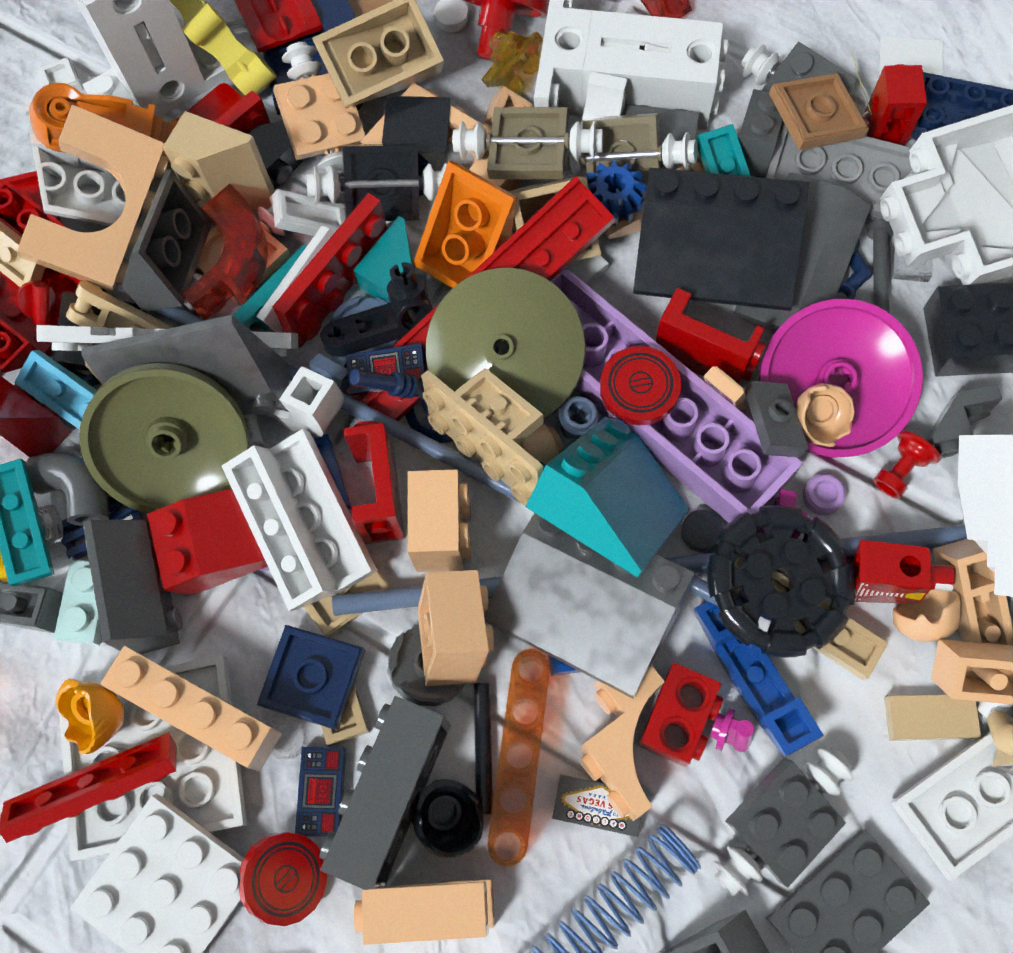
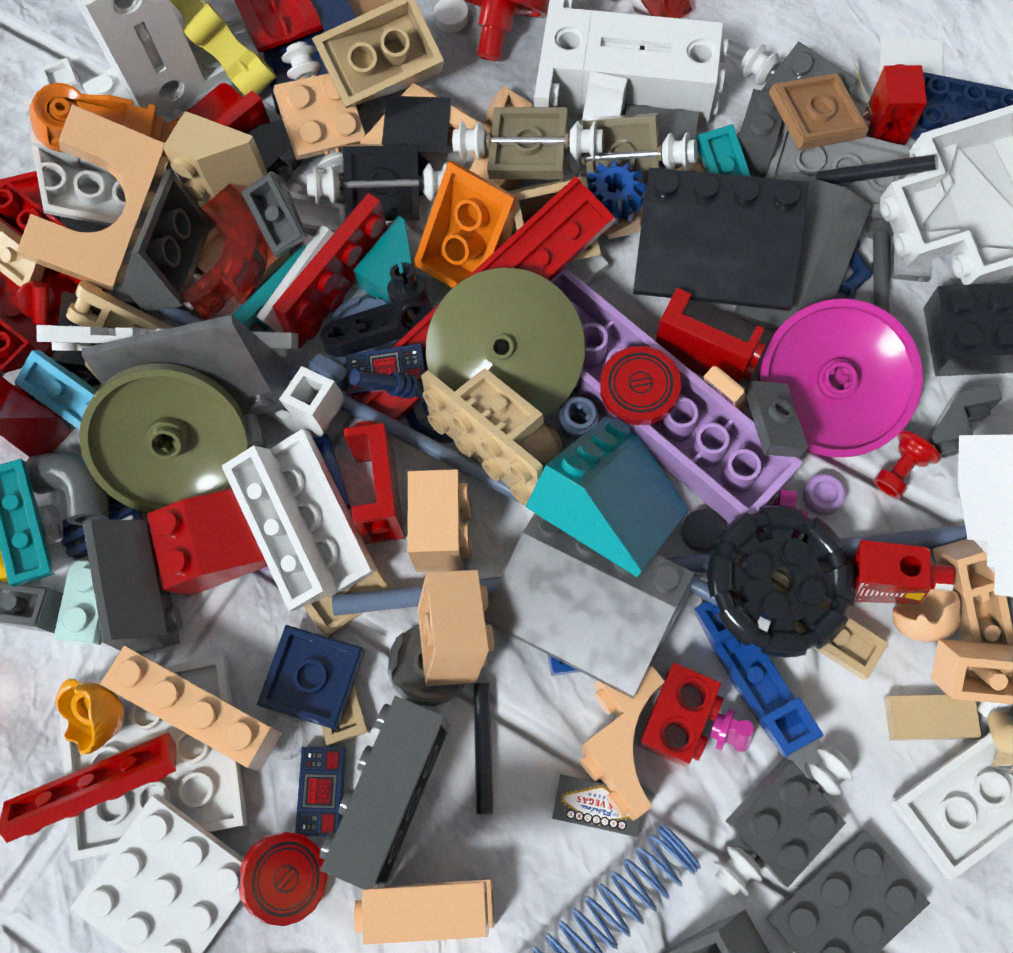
black hair [412,779,484,858] -> none
clear yellow hips [481,31,543,95] -> none
clear orange beam [487,649,550,867] -> none
light nougat hair [795,383,855,447] -> none
none -> dark grey slope [241,171,308,257]
none -> black bar [816,154,938,184]

